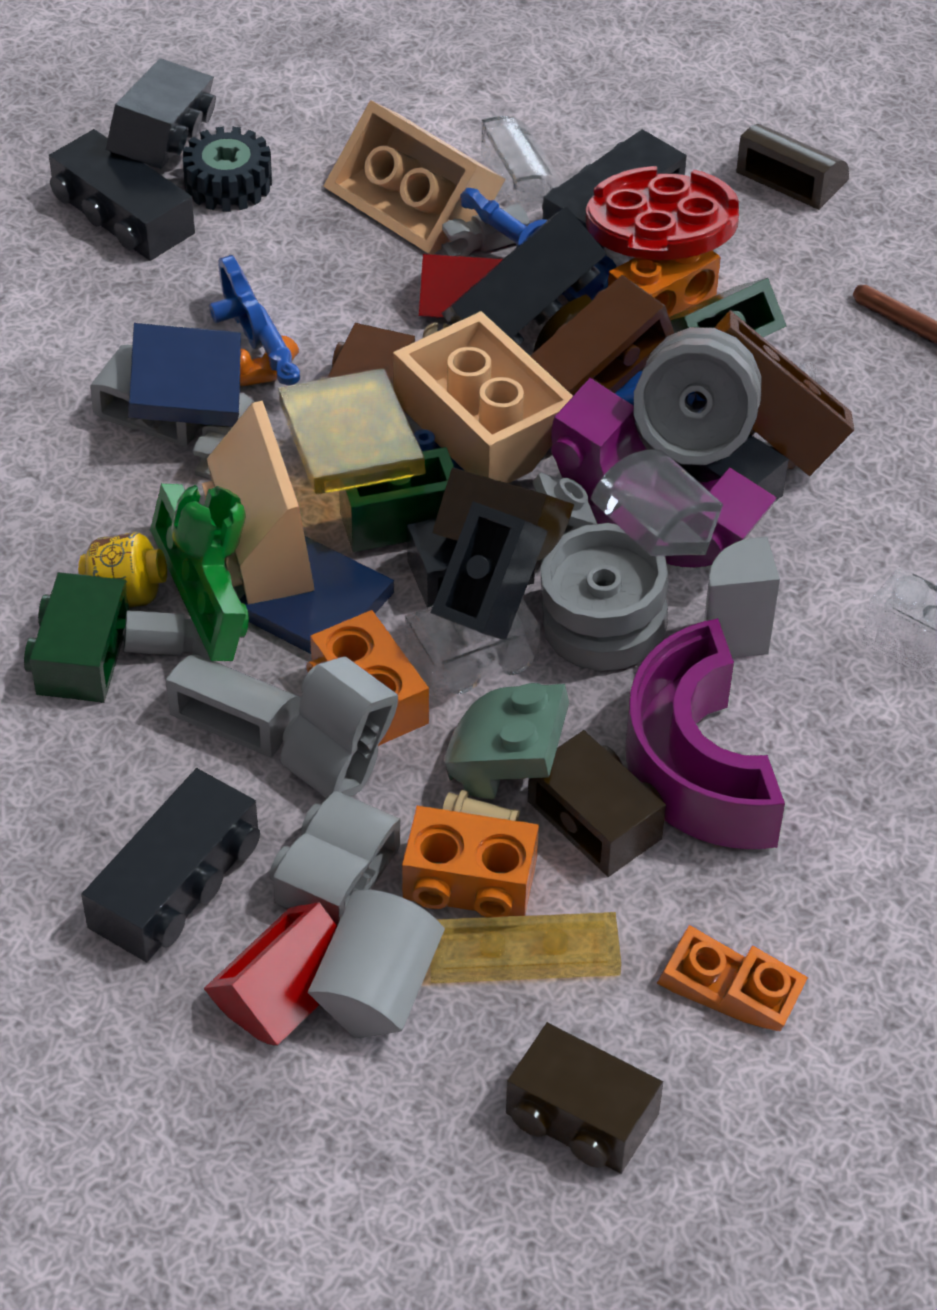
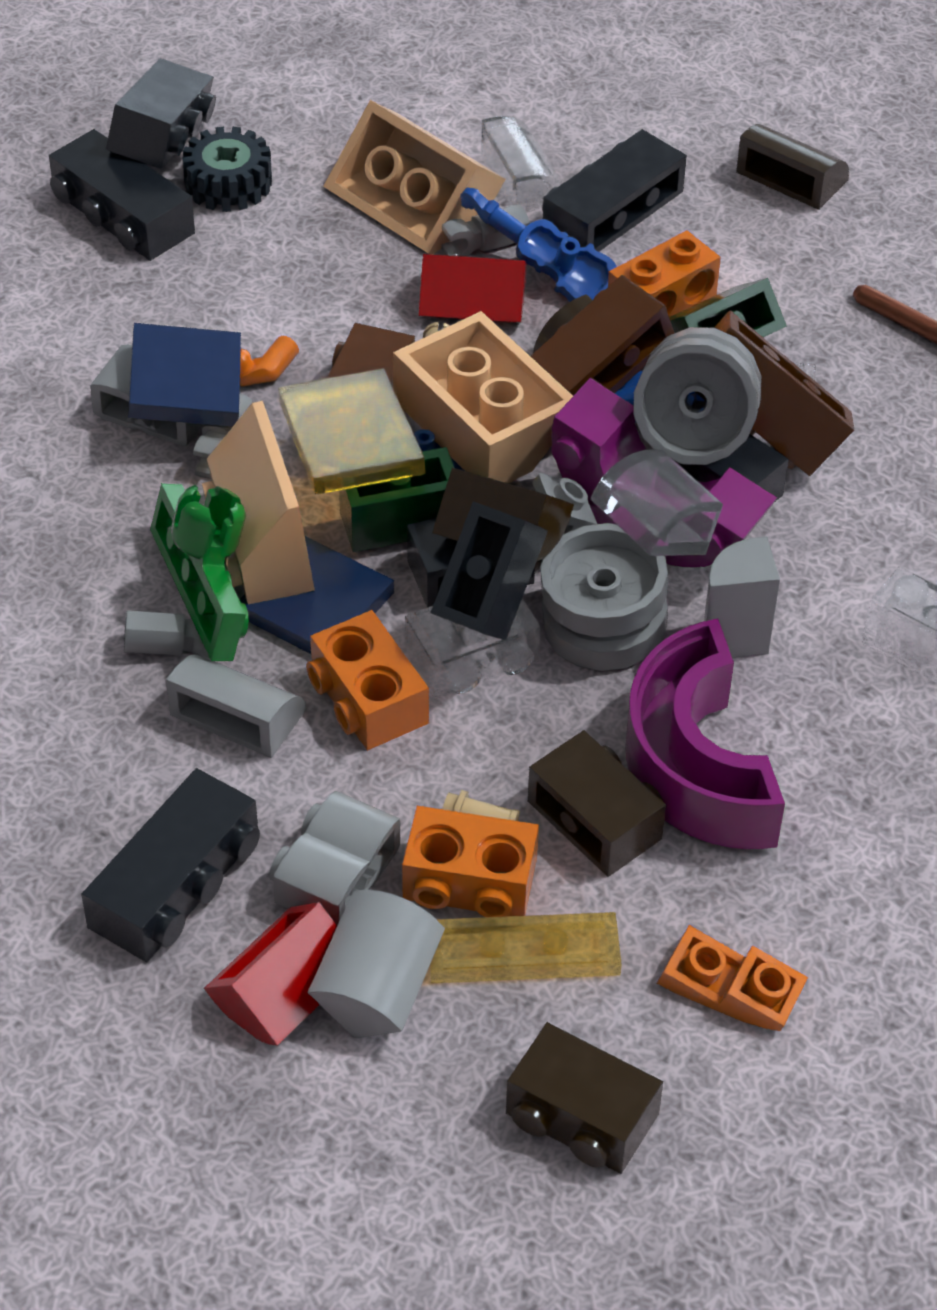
dark green brick [24,572,130,703] -> none
yellow head [78,532,167,608] -> none
blue piece [209,255,300,386] -> none
light grey brick [281,656,398,798] -> none
black brick [441,206,607,345] -> none
sand green slope [444,683,569,799] -> none
red tile [585,166,739,260] -> none

